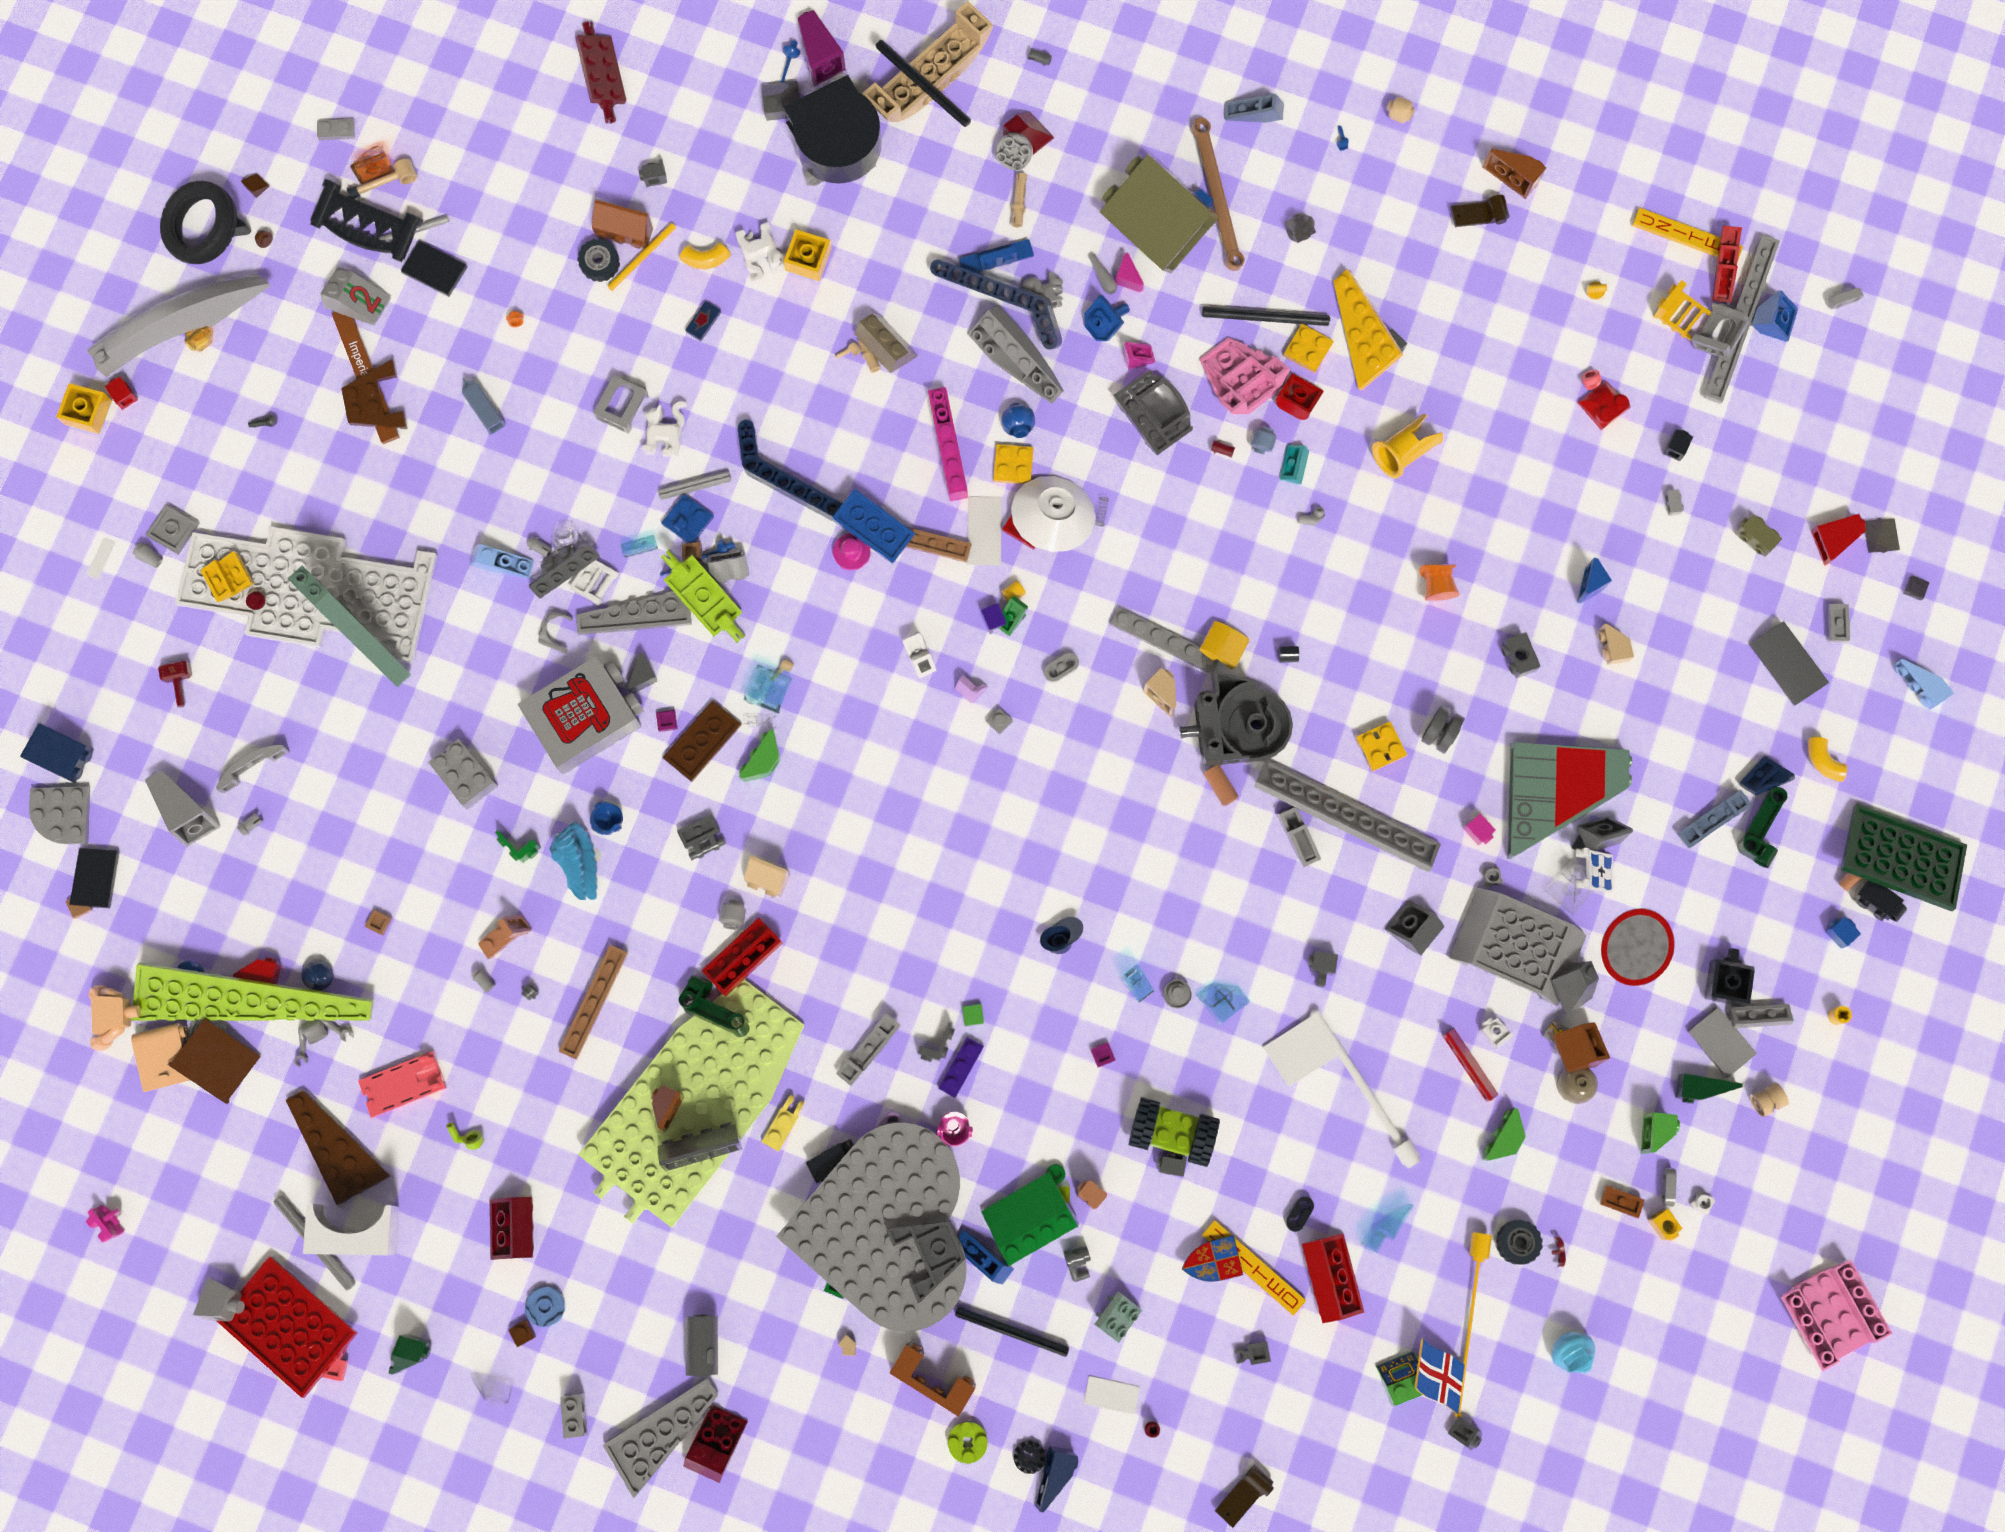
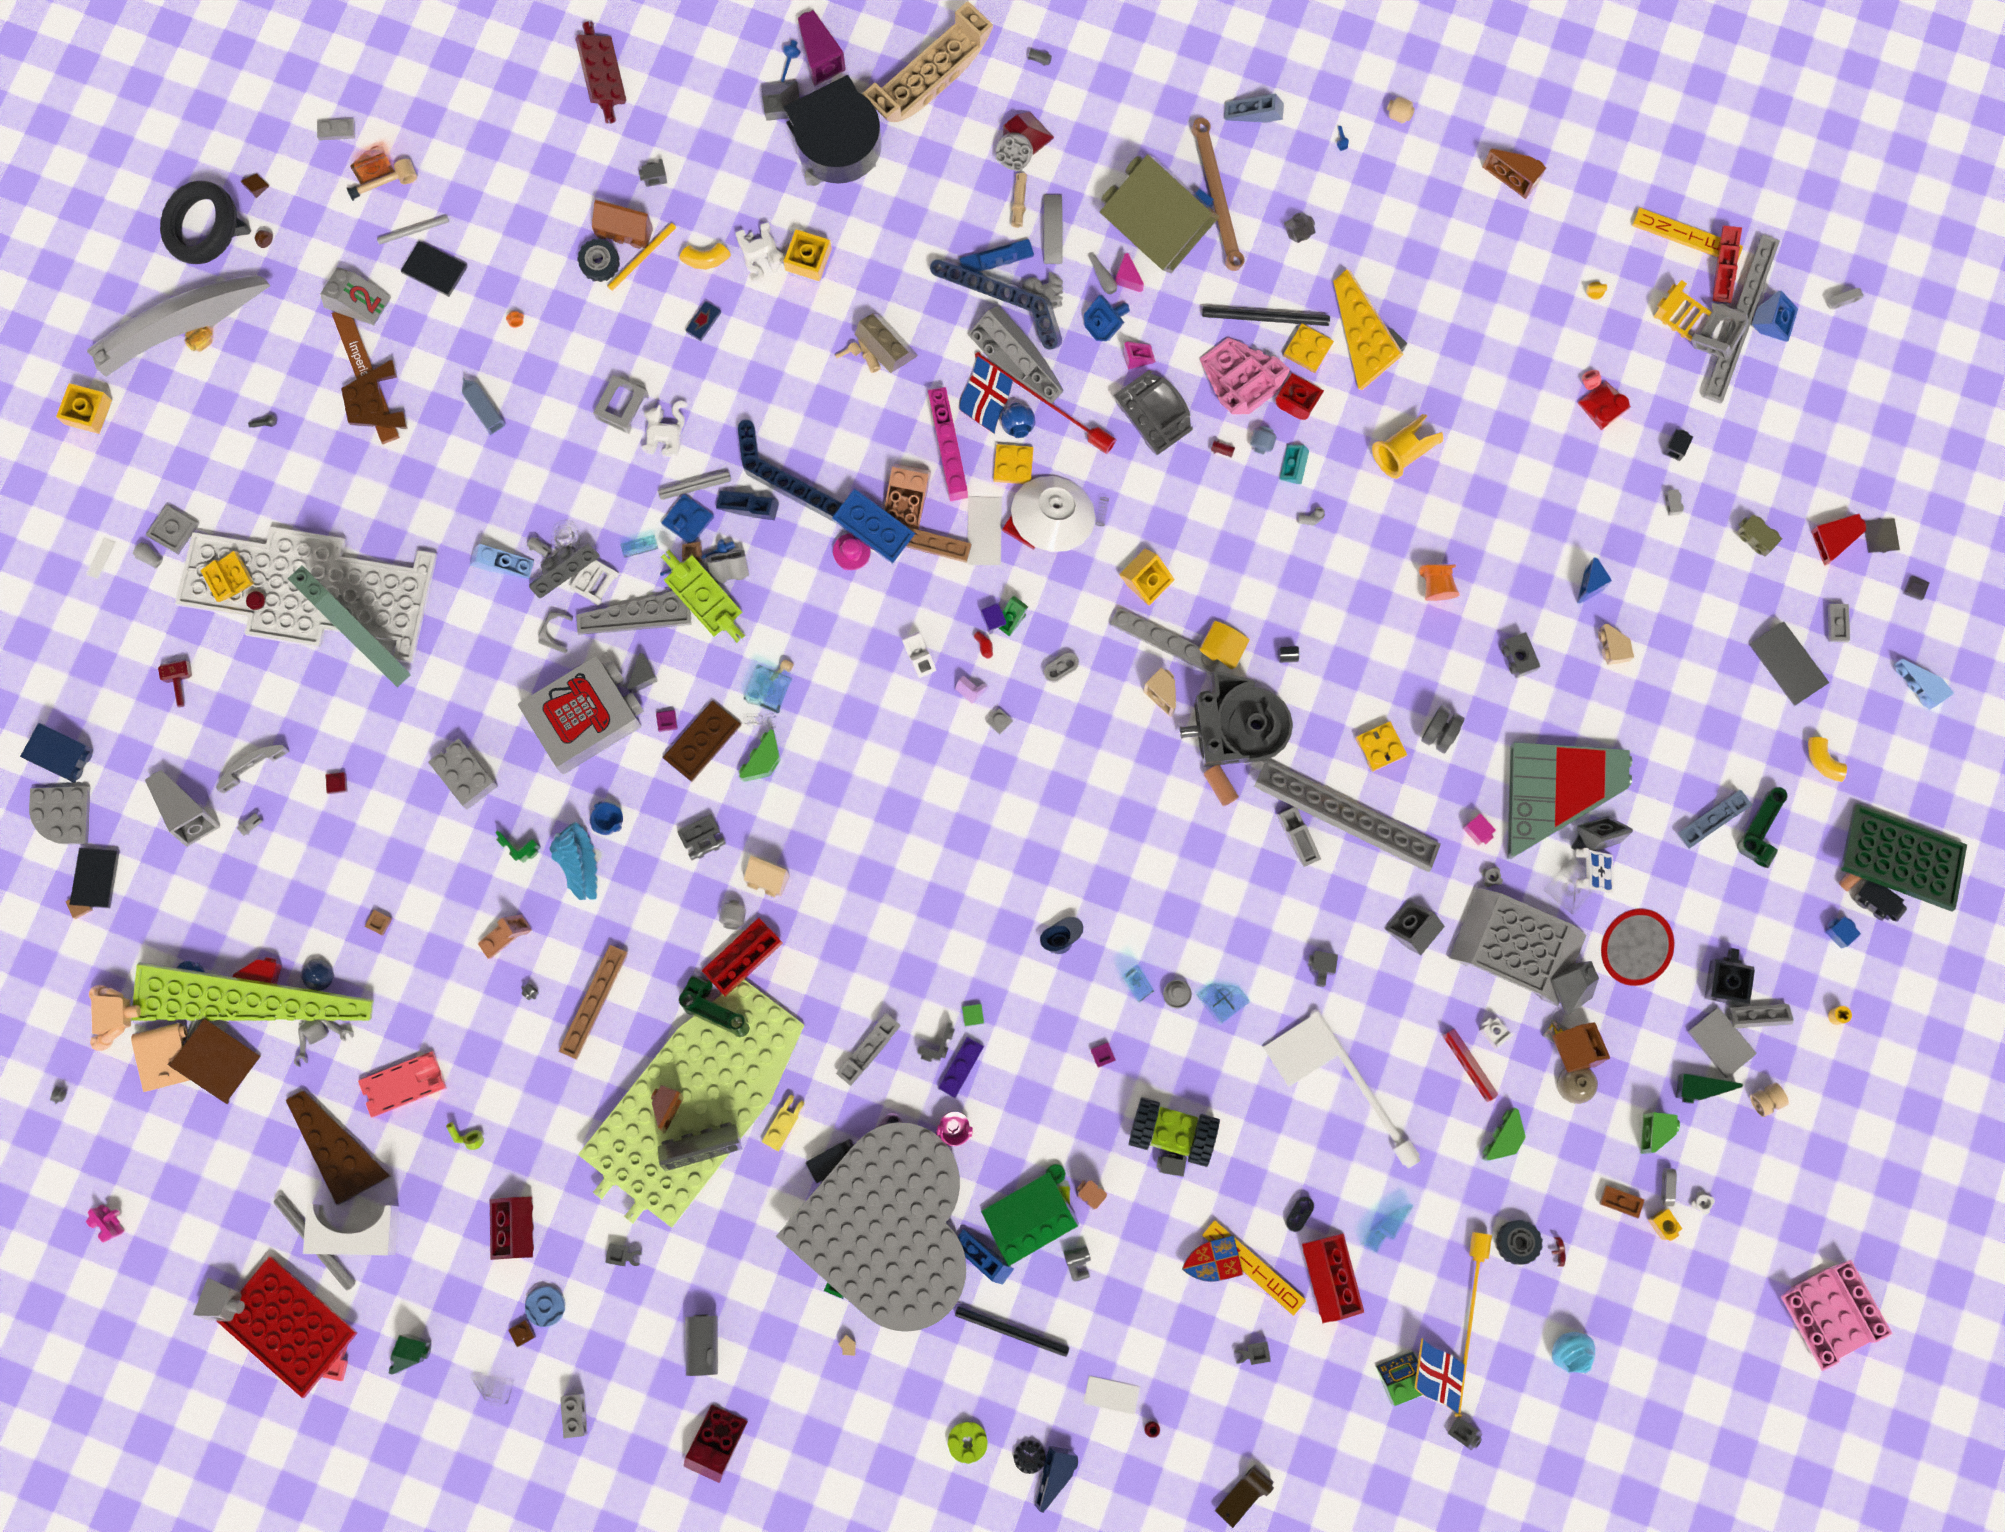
red brick [104,377,138,410] -> none
black piece [310,179,423,263] -> none
light grey pin [471,968,495,994] -> none
light grey wing [603,1378,719,1499] -> none
black axle [875,39,971,127] -> none
dark grey wing [886,1222,965,1303] -> none
dark orange plate [889,1342,976,1417] -> none
yellow piece [1001,580,1026,602] -> none
sand green plate [1094,1291,1143,1343] -> none
dark brown door [1450,195,1510,228] -> none
dark blue wing [1739,756,1795,796] -> none
none -> dark grey plate [50,1086,67,1105]
none -> dark red plate [325,772,348,794]
none -> dark grey plate [605,1243,643,1267]
none -> dark blue slope [716,490,779,521]
none -> nougat slope [884,464,931,529]
none -> flag [959,352,1117,454]
none -> red arm [974,631,993,659]
none -> light grey slope [1044,195,1063,264]
none -> yellow slope [1119,548,1175,606]

